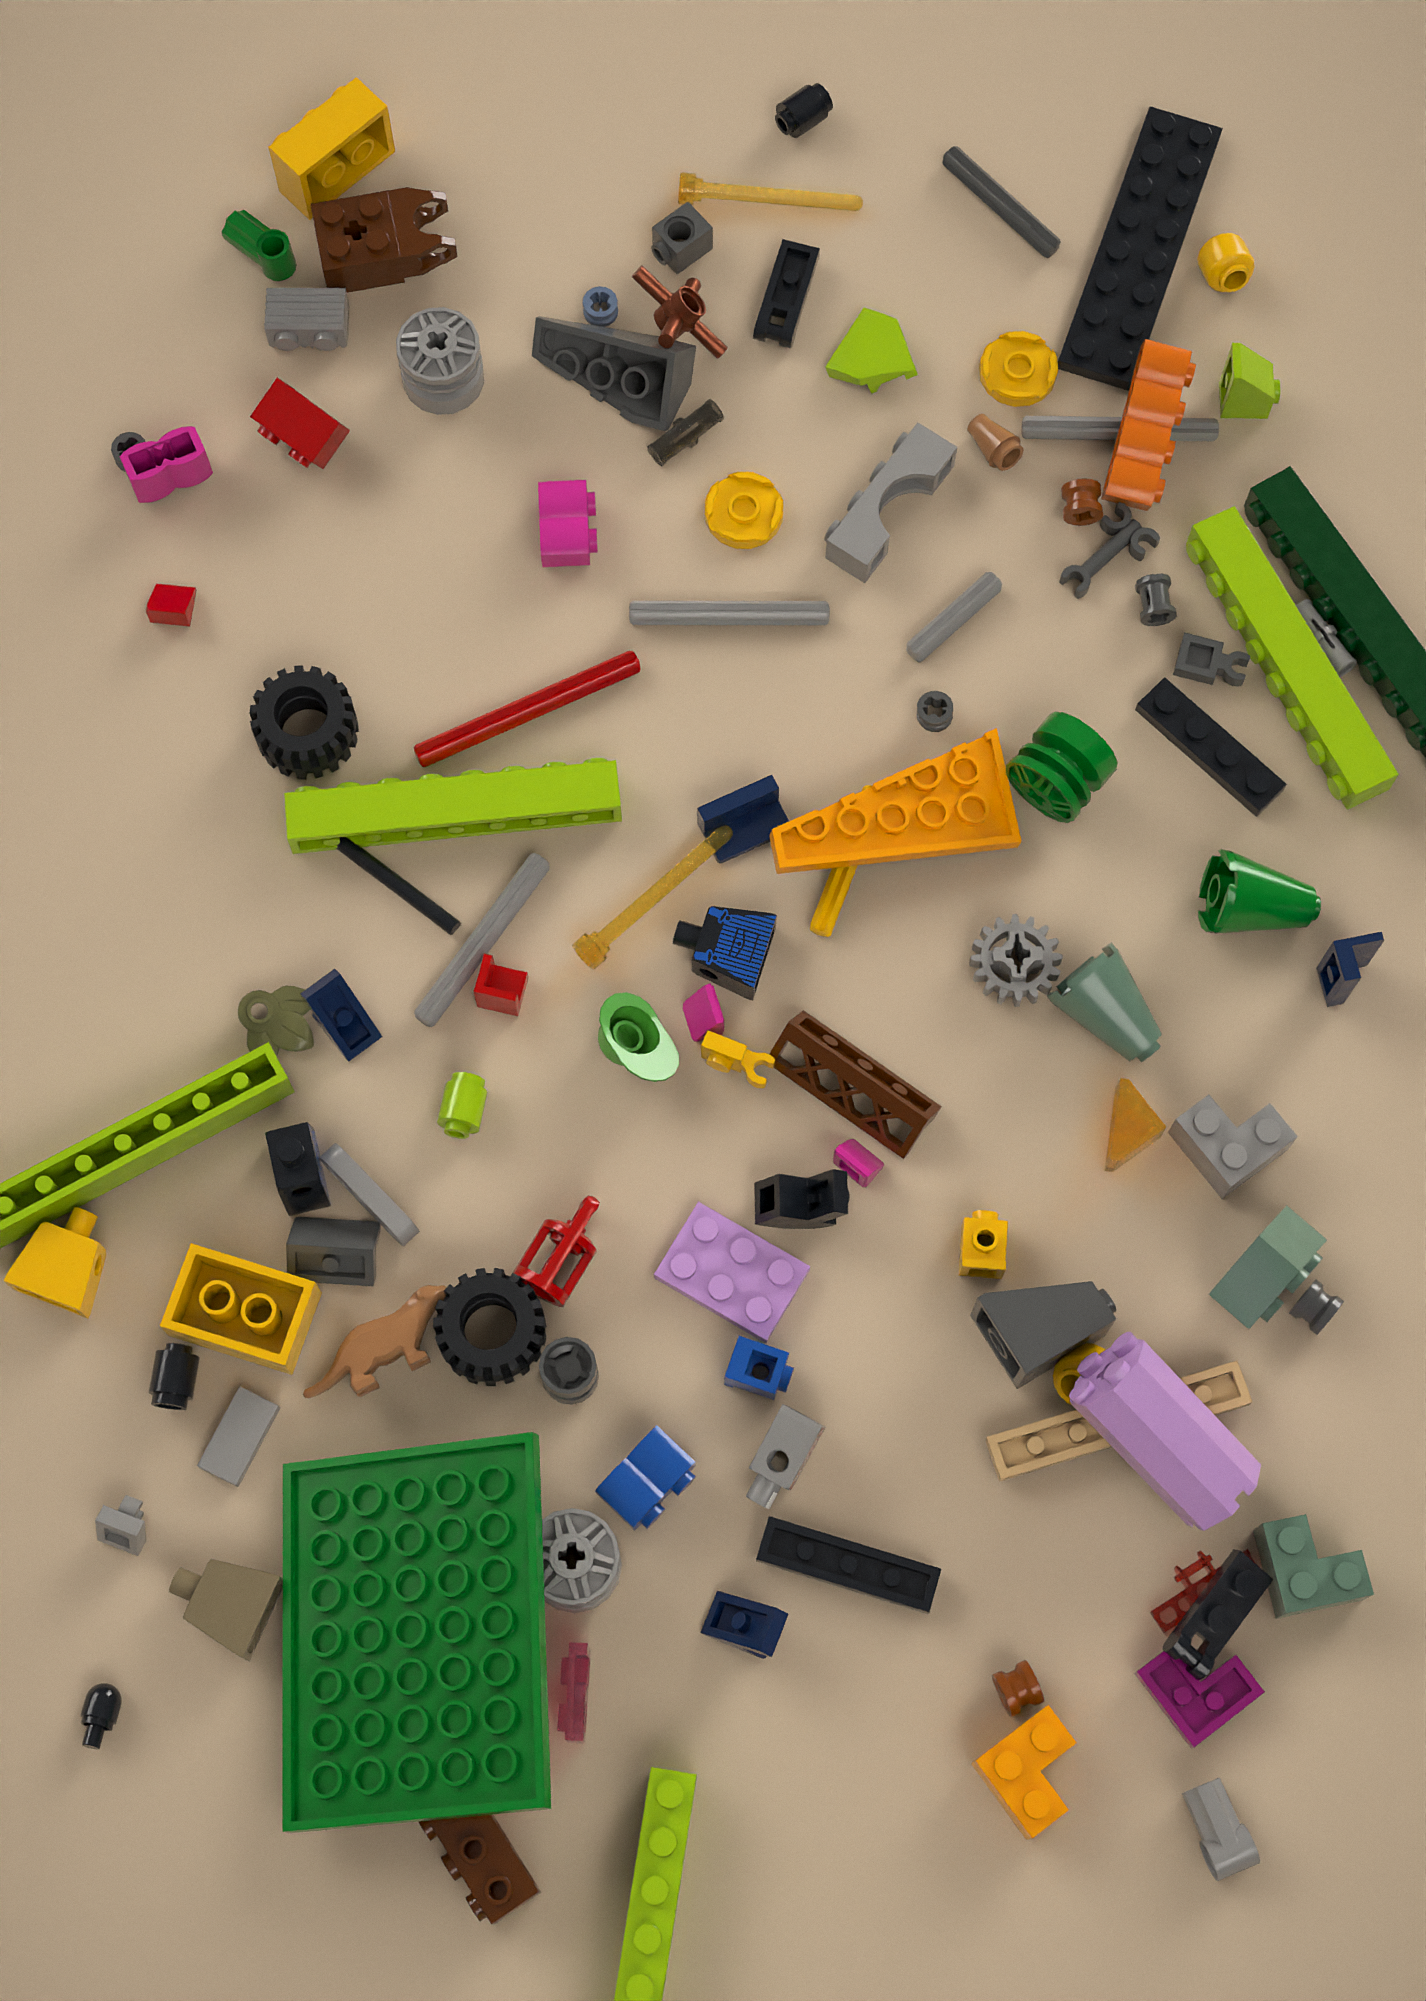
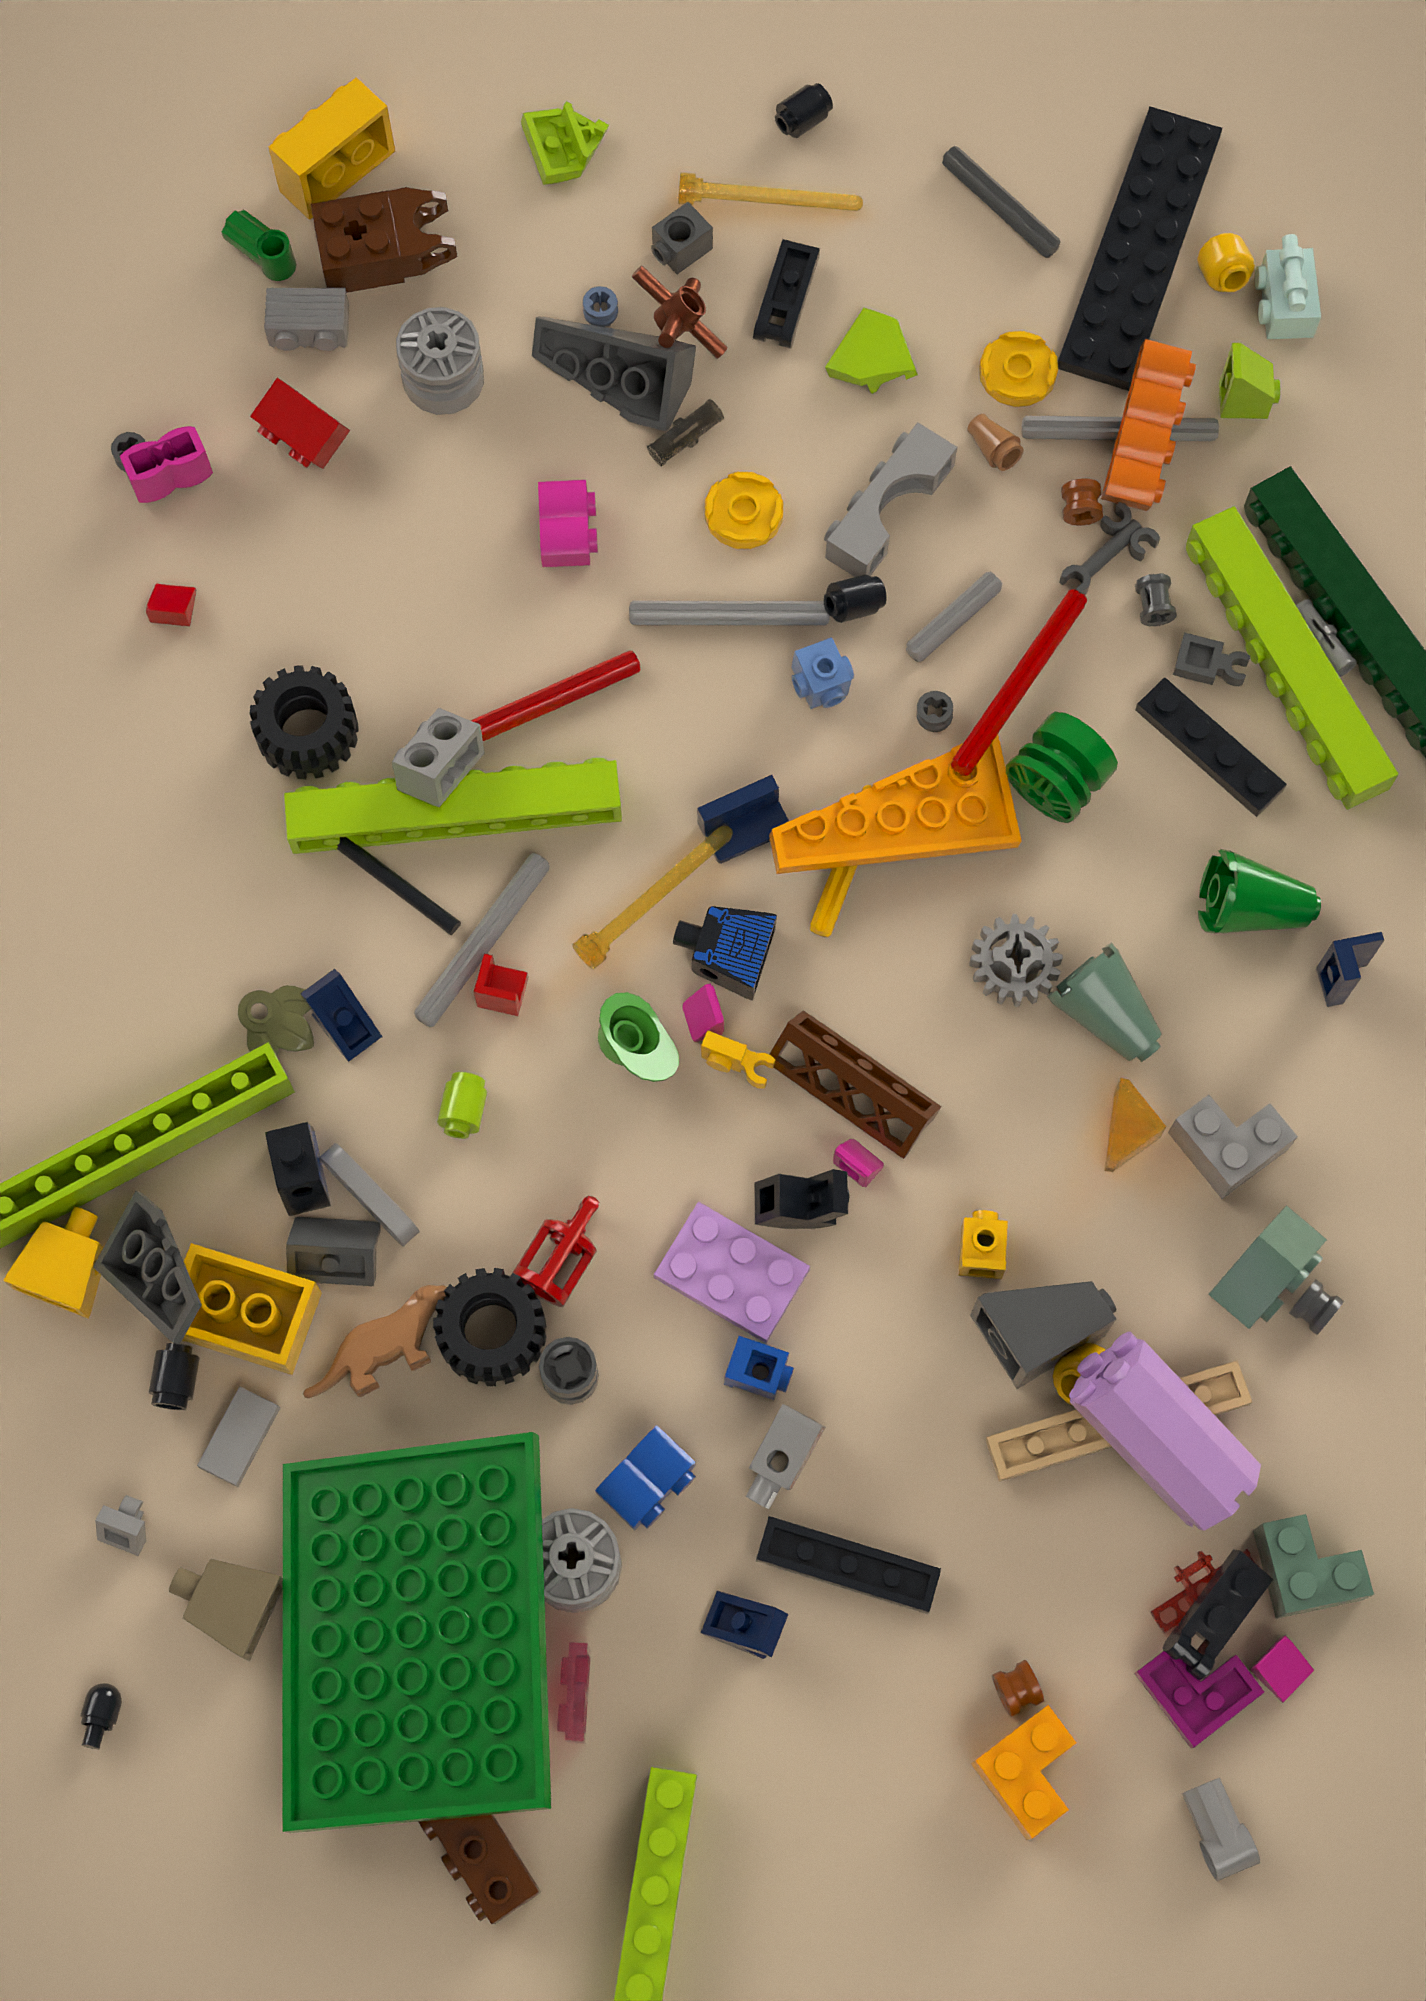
none -> dark grey wedge [93,1191,202,1345]
none -> light grey brick [392,708,484,807]
none -> lime slope [521,101,609,185]
none -> medium blue brick [791,637,854,709]
none -> black brick [823,575,887,623]
none -> red axle [951,589,1087,776]
none -> dark pink slope [1249,1635,1314,1703]
none -> light aqua brick [1254,234,1321,339]

